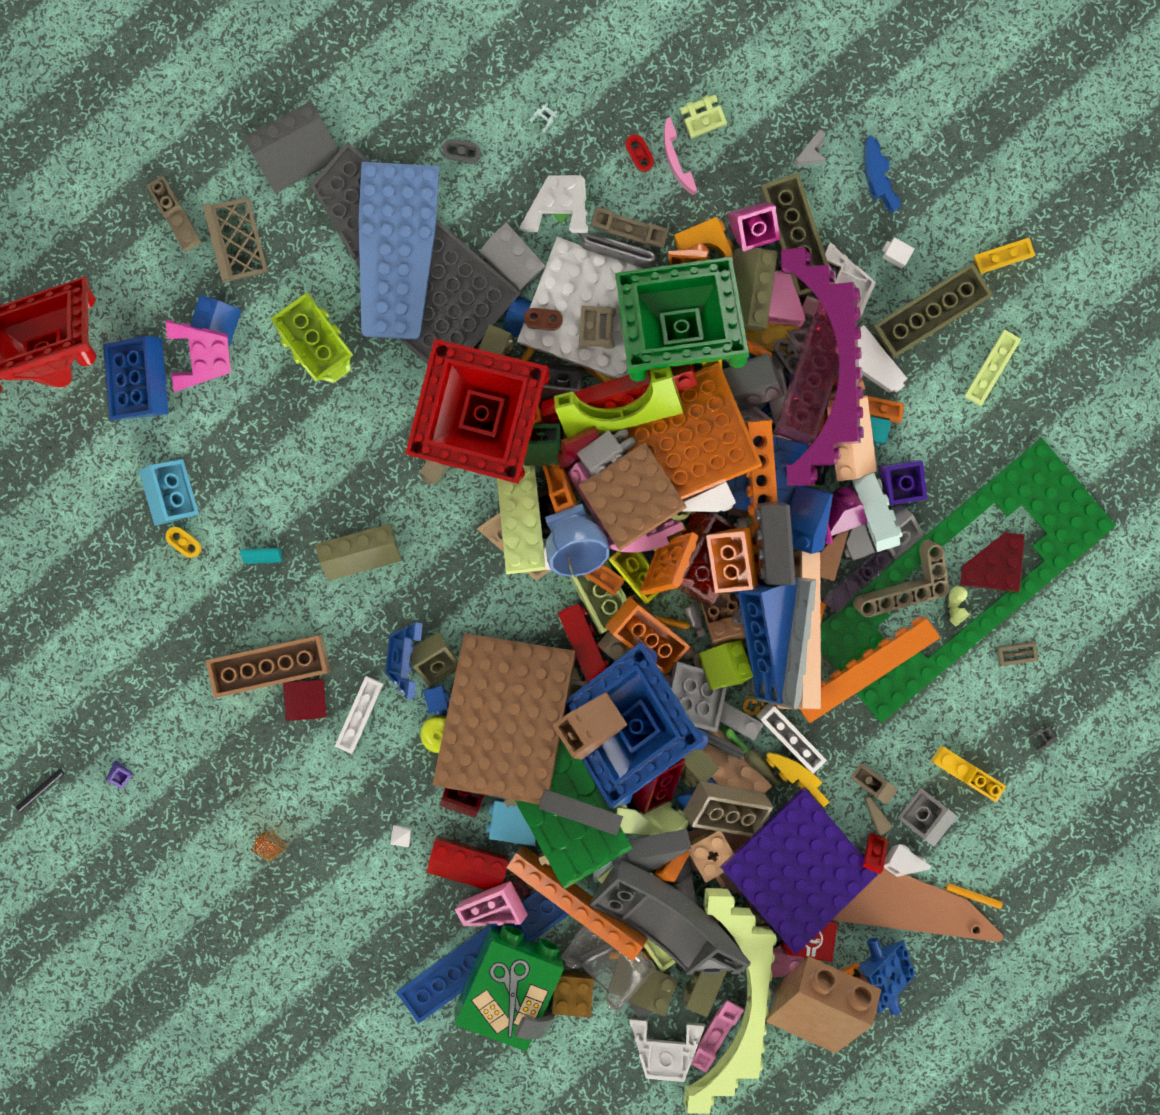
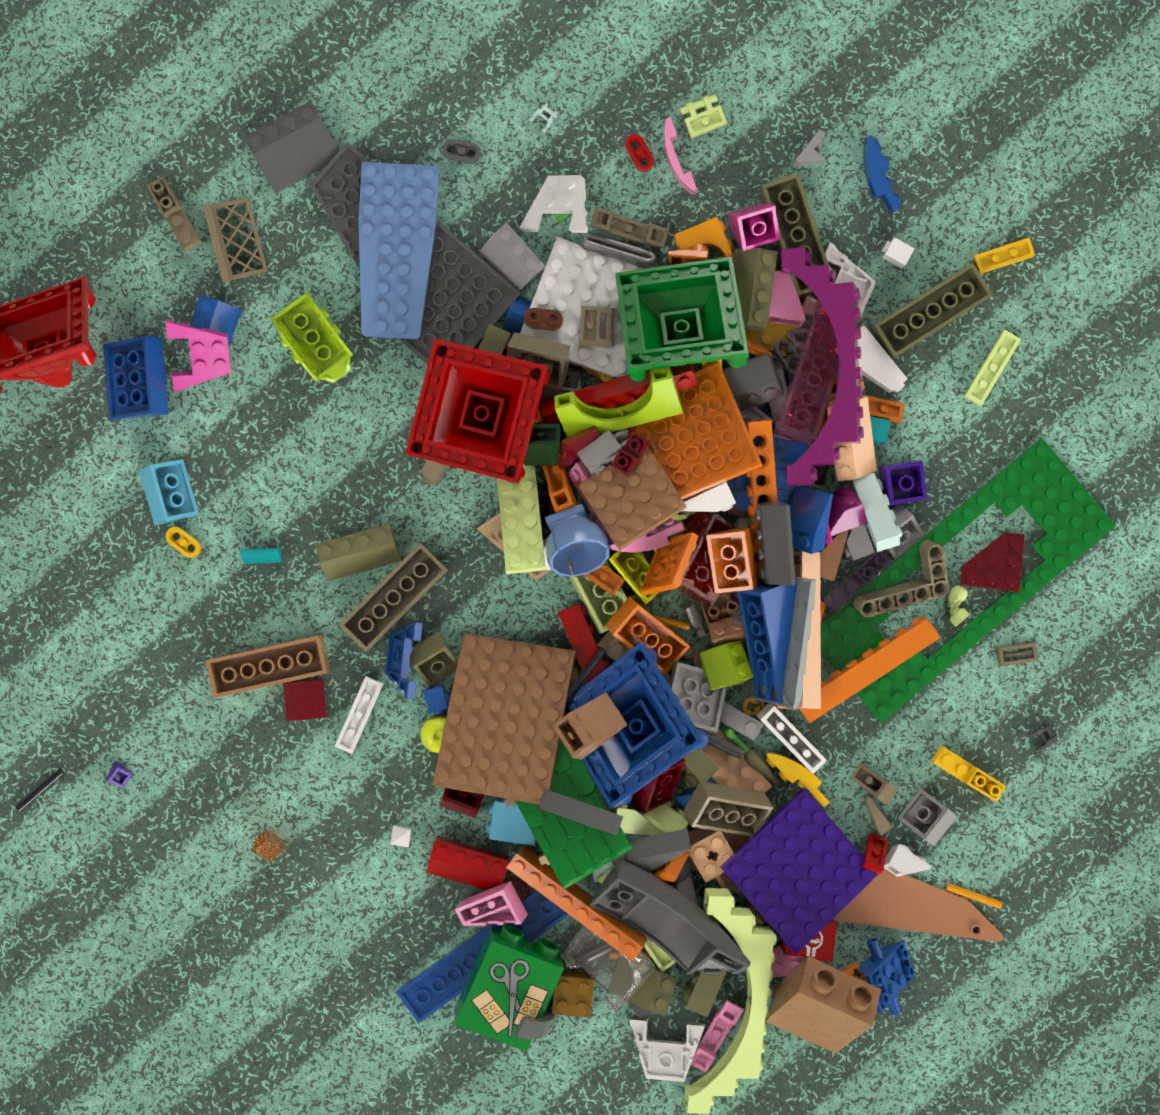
none -> dark tan brick [339,543,450,652]
none -> dark tan brick [507,332,571,390]
none -> black bar [567,647,606,698]
none -> dark red slope [611,431,651,476]

